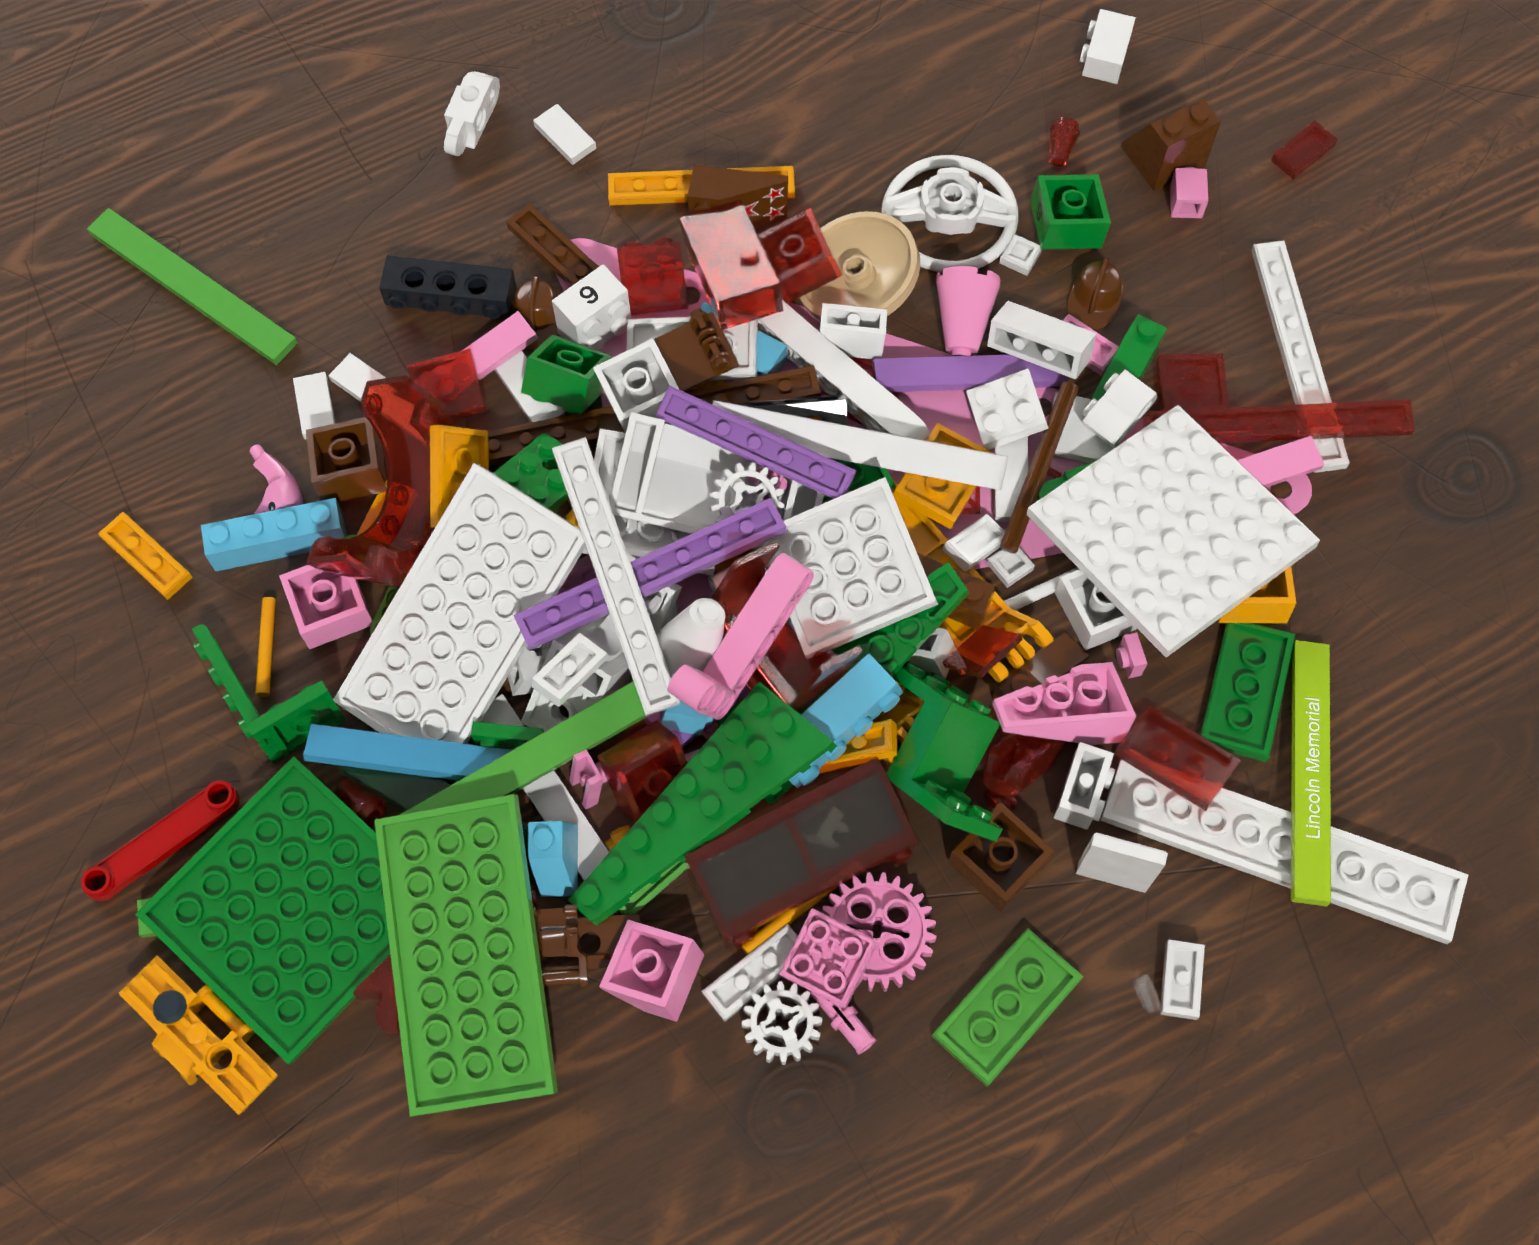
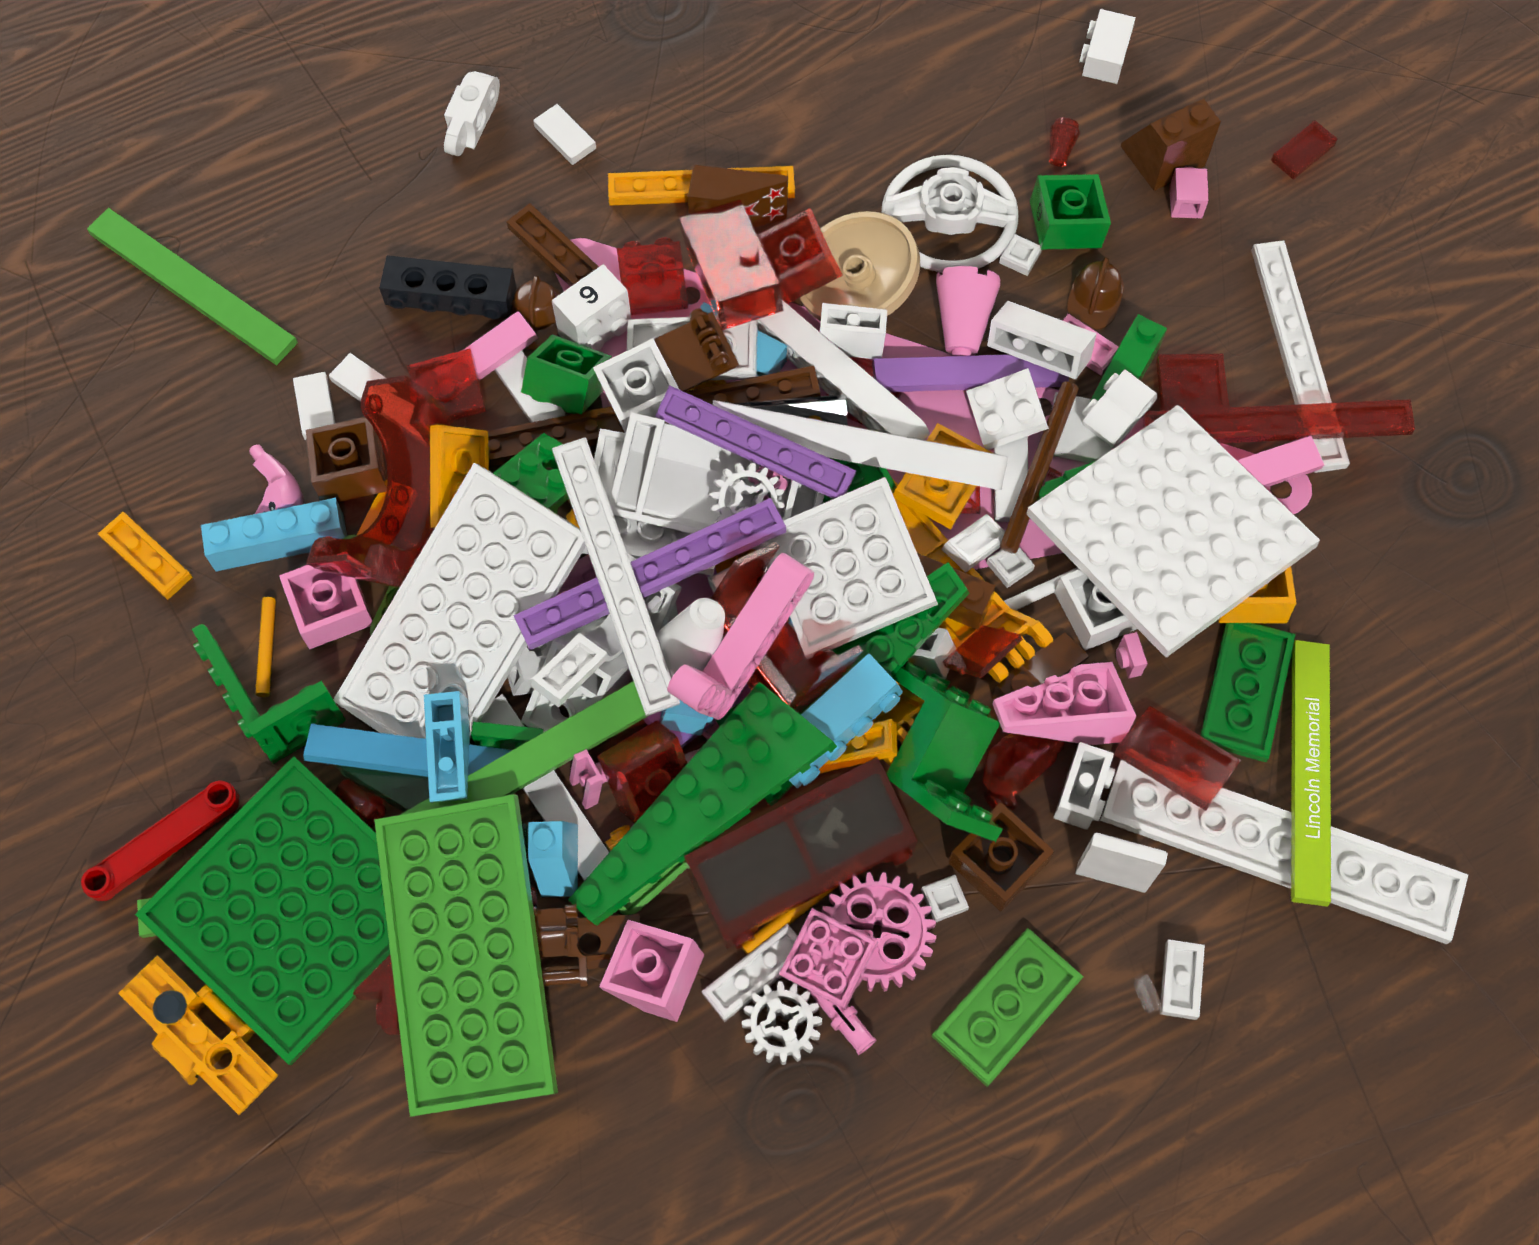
none -> medium azure slope [424,691,470,803]
none -> white tile [921,875,969,922]

